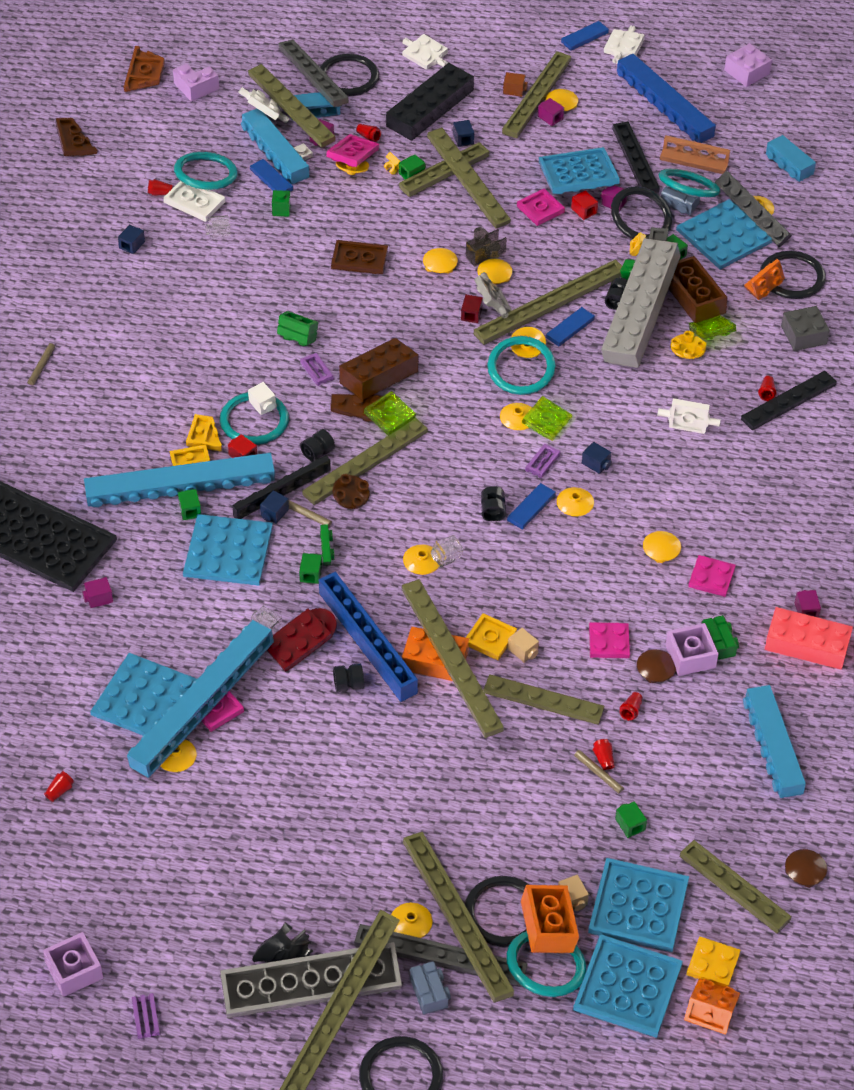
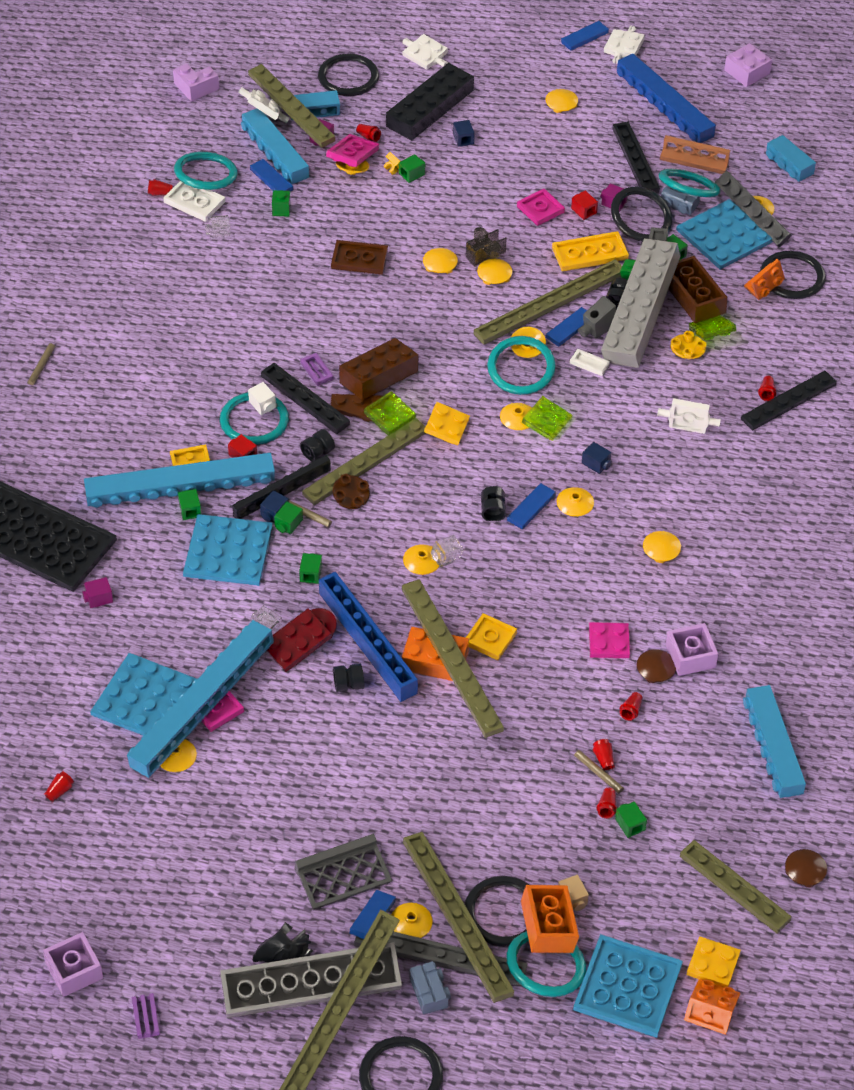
reddish brown wing [55,118,97,156] -> none
dark blue brick [118,224,145,255] -> none
dark orange wing [124,46,165,92] -> none
yellow wing [186,414,222,451] -> none
green brick [277,311,319,346] -> none
dark grey plate [278,39,349,107] -> none
white plate [294,143,313,160] -> none
green wing [320,524,334,566] -> none
olive plate [399,142,490,197] -> none
olive plate [427,127,511,229] -> none
dark red brick [461,294,483,323] -> none
light grey plate [474,272,512,318] -> none
olive plate [483,674,605,725] -> none
olive plate [502,51,571,139] -> none
dark orange brick [503,72,528,97] -> none
tan brick [507,628,539,663] -> none
medium lavender tile [525,444,560,478] -> none
magenta brick [538,98,564,126] -> none
dark azure plate [539,147,620,194] -> none
dark azure plate [588,858,689,952] -> none
yellow tile [629,232,646,256] -> none
dark pink plate [688,555,736,597] -> none
green brick [701,615,739,660] -> none
coral brick [765,607,853,670] -> none
dark grey brick [781,306,830,351] -> none
magenta brick [794,590,821,618] -> none
none -> black plate [261,363,350,434]
none -> green brick [274,502,303,535]
none -> dark grey fence [294,833,392,910]
none -> blue tile [349,890,396,939]
none -> yellow plate [424,401,470,445]
none -> yellow plate [552,231,629,271]
none -> white tile [570,349,610,376]
none -> dark grey torso [578,296,616,338]
none -> red cone [596,787,617,818]

